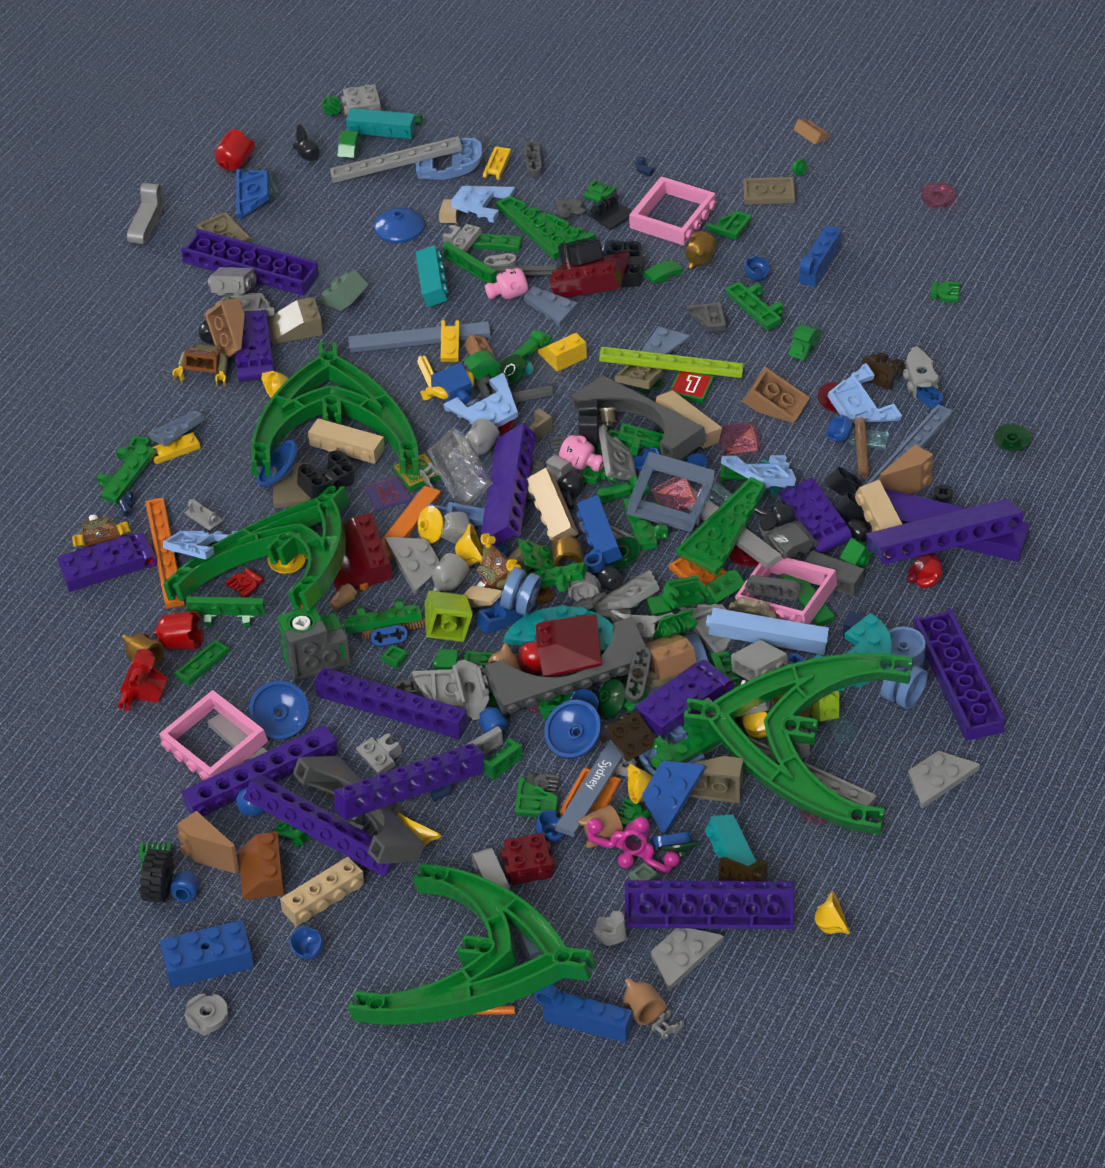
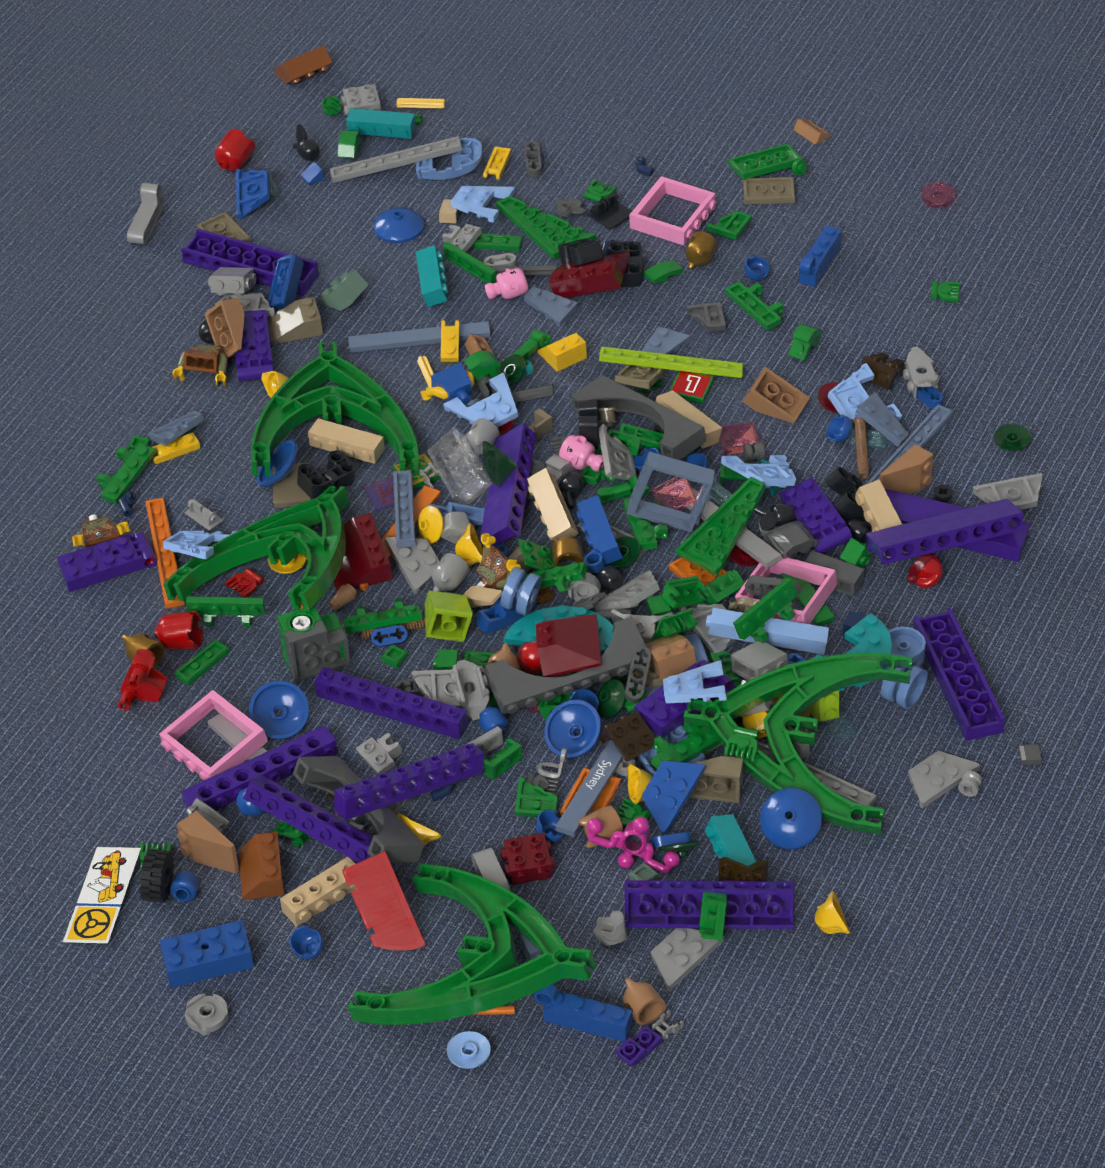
none -> sticker [63,847,141,944]
none -> light grey hinge [186,798,230,833]
none -> blue slope [268,254,304,310]
none -> dark orange slope [274,45,332,84]
none -> slope [301,162,323,185]
none -> red piece [342,851,426,951]
none -> sand blue tile [393,470,416,548]
none -> yellow axle [397,98,445,109]
none -> light blue dish [447,1031,491,1069]
none -> clear green slope [483,441,518,486]
none -> light grey piece [537,748,567,778]
none -> dark purple slope [615,1025,663,1067]
none -> light blue wing [663,660,727,703]
none -> green hinge [699,891,727,941]
none -> green piece [724,726,758,762]
none -> green tile [728,143,803,180]
none -> green hinge [733,578,798,643]
none -> dark grey wheel [743,442,765,462]
none -> blue dish [760,788,822,850]
none -> sand blue wing [855,392,909,447]
none -> light grey wheel [958,771,982,797]
none -> light grey wing [972,473,1042,510]
none -> dark grey tile [1018,744,1042,765]

